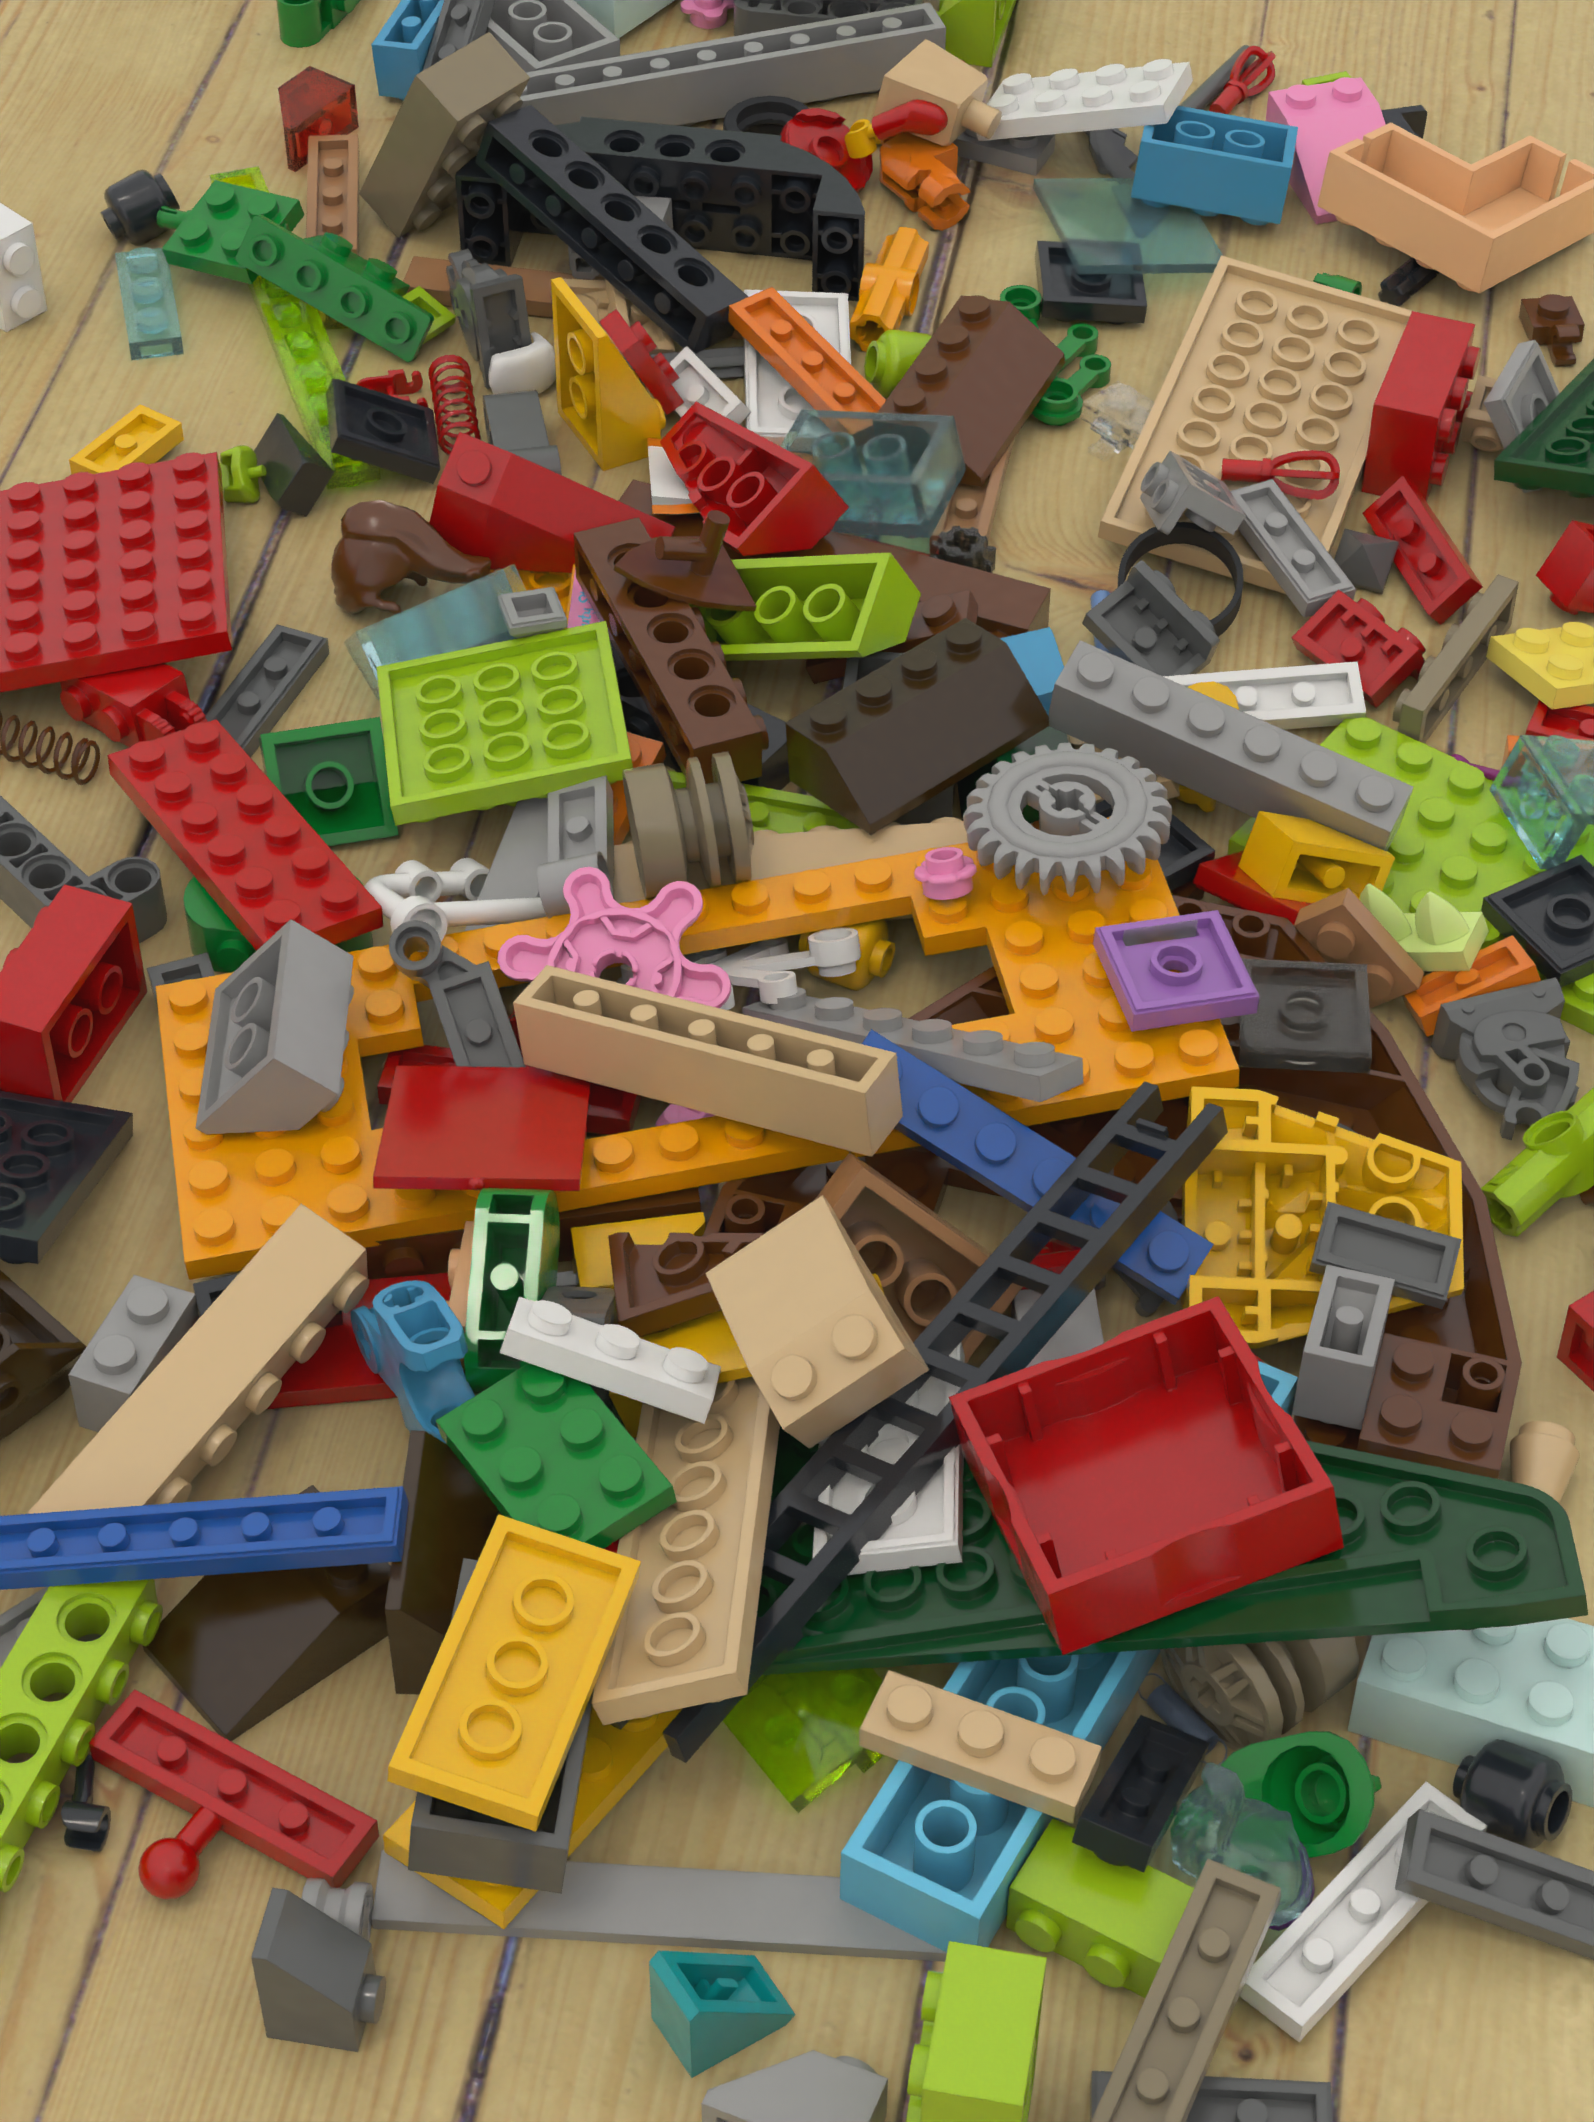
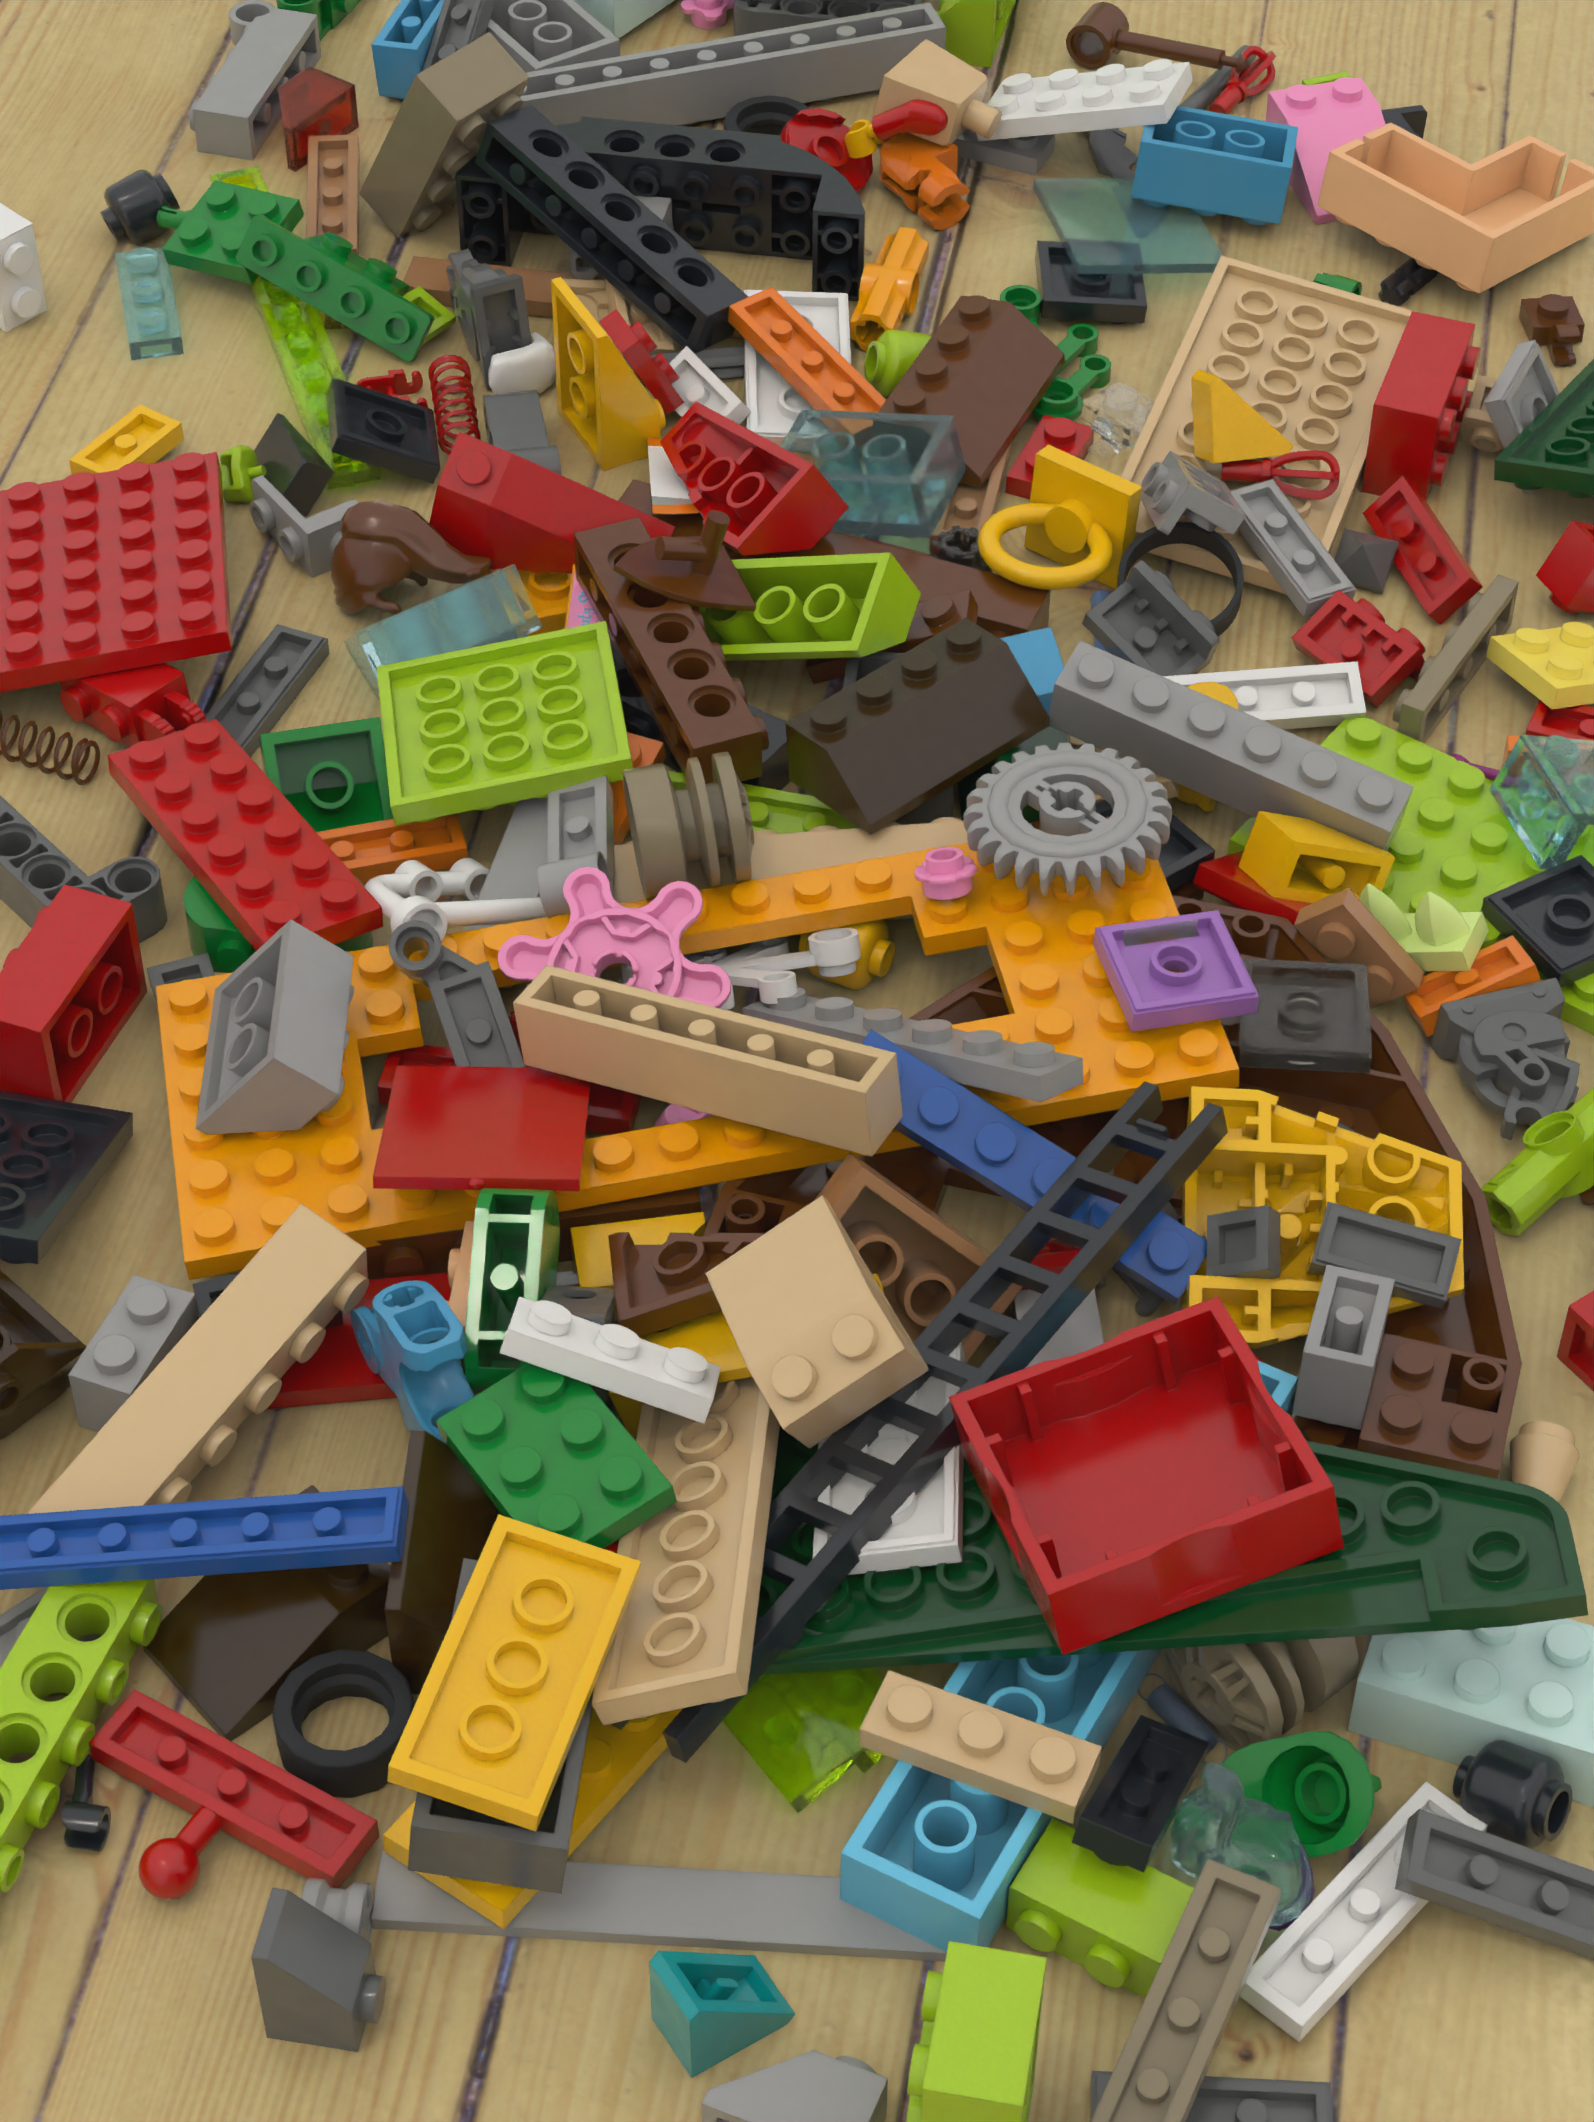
light grey slope [497,587,567,638] -> none
none -> light grey hinge [189,0,321,161]
none -> light grey bracket [250,475,358,578]
none -> black tyre [272,1649,415,1798]
none -> orange plate [316,814,468,884]
none -> yellow tile [978,444,1142,590]
none -> red plate [1005,414,1095,499]
none -> reddish brown piece [1066,2,1246,73]
none -> yellow slope [1191,369,1294,464]
none -> dark grey plate [1206,1205,1280,1279]

